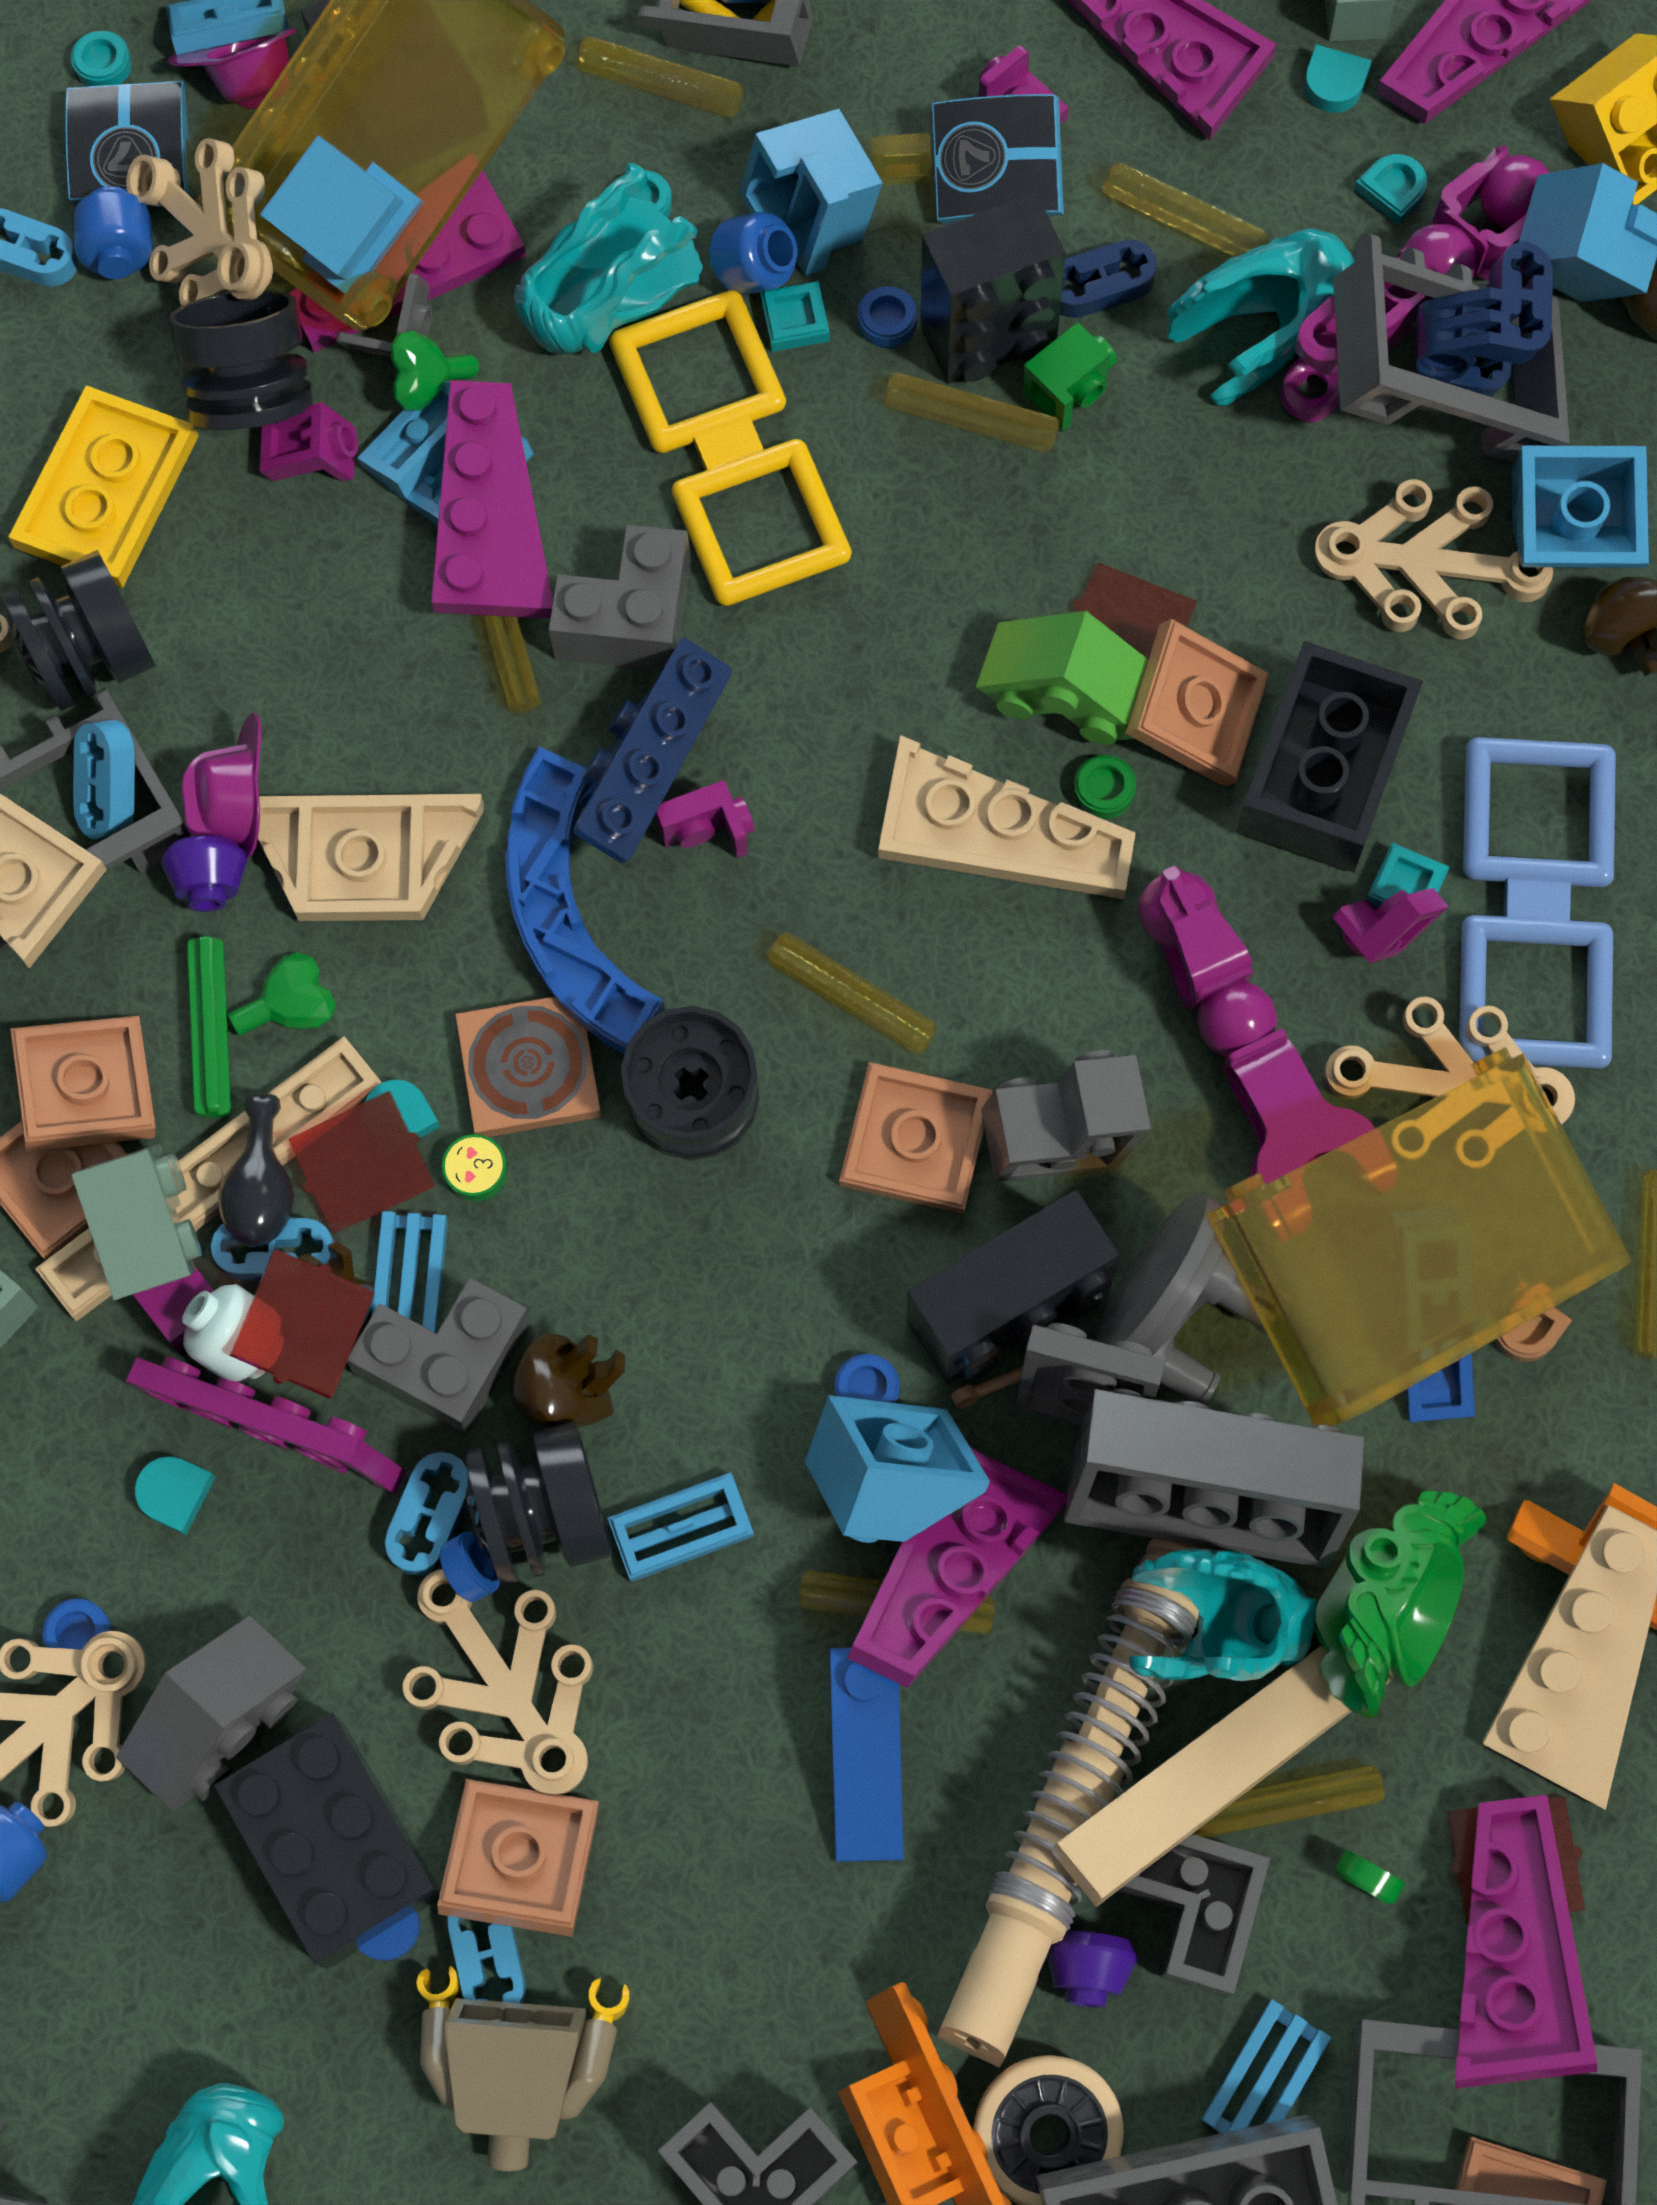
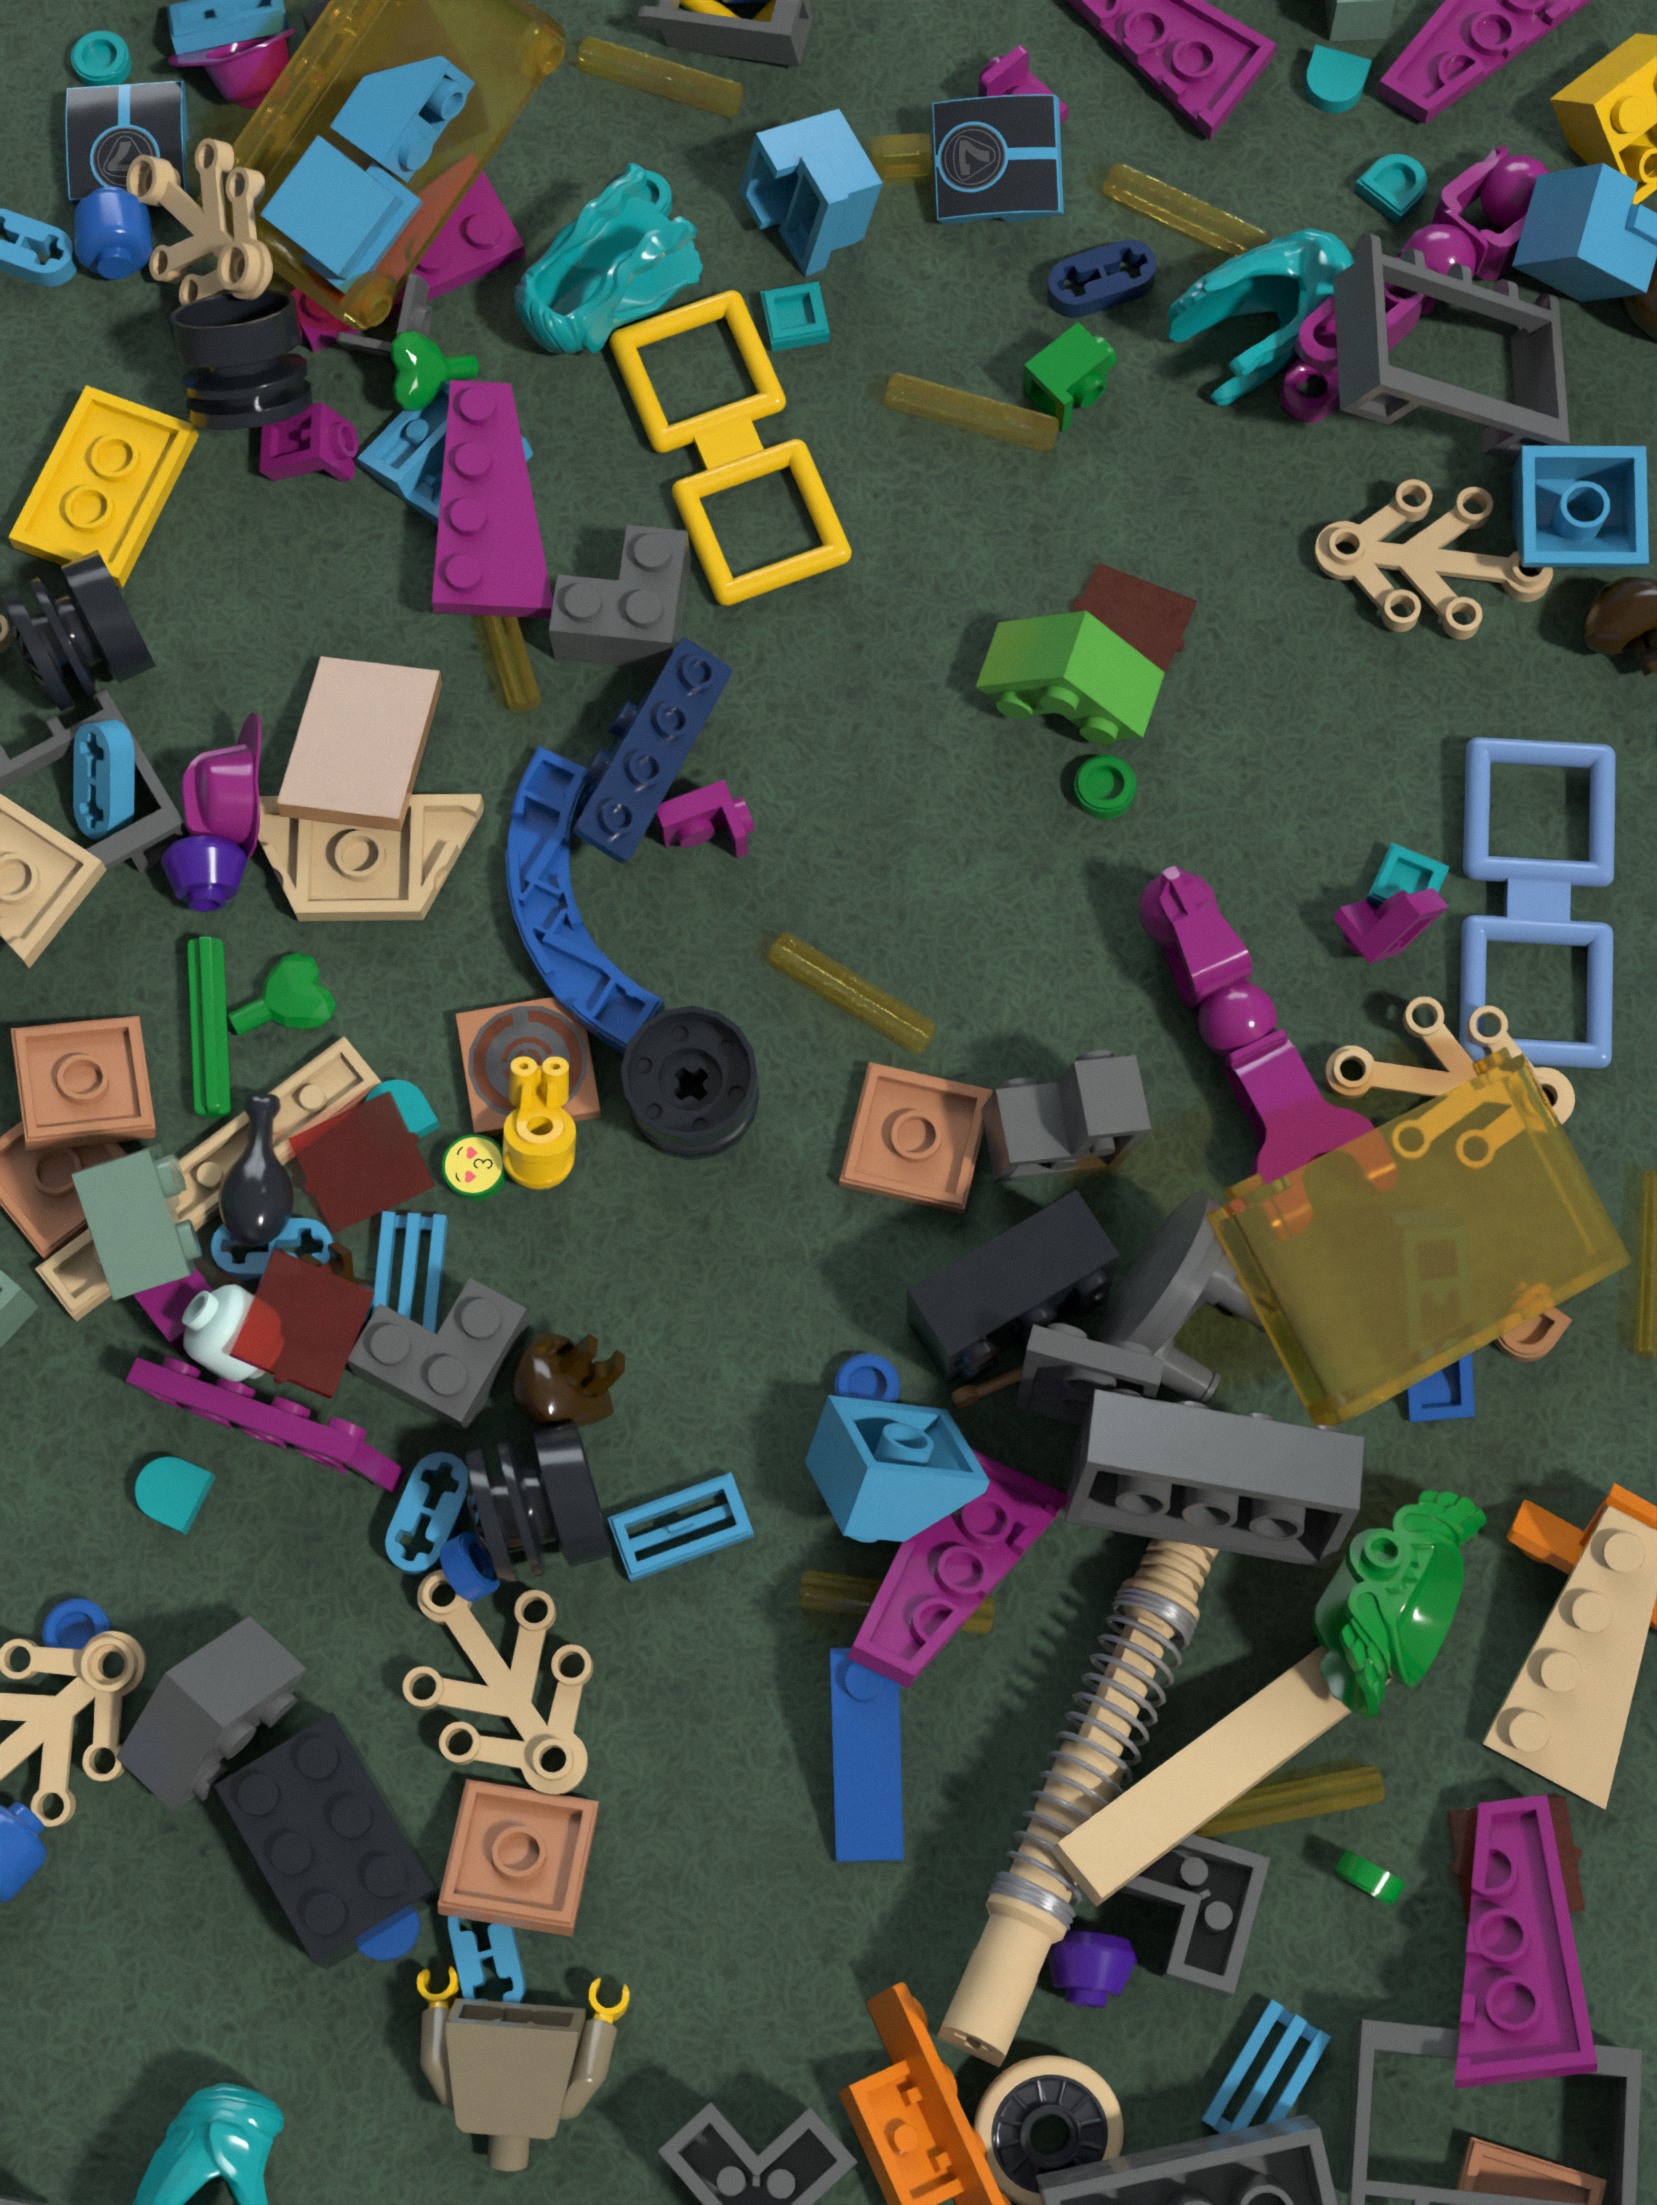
blue head [709,212,798,295] -> none
blue tile [858,286,917,348] -> none
tan wing [878,735,1136,899] -> none
black brick [920,192,1066,384] -> none
nougat tile [1126,619,1269,786] -> none
teal hair [1129,1548,1317,1681] -> none
black brick [1236,641,1423,873] -> none
dark blue piece [1415,242,1553,397] -> none
none -> tile [276,656,442,832]
none -> dark azure slope [330,55,475,183]
none -> yellow piece [503,1056,576,1190]

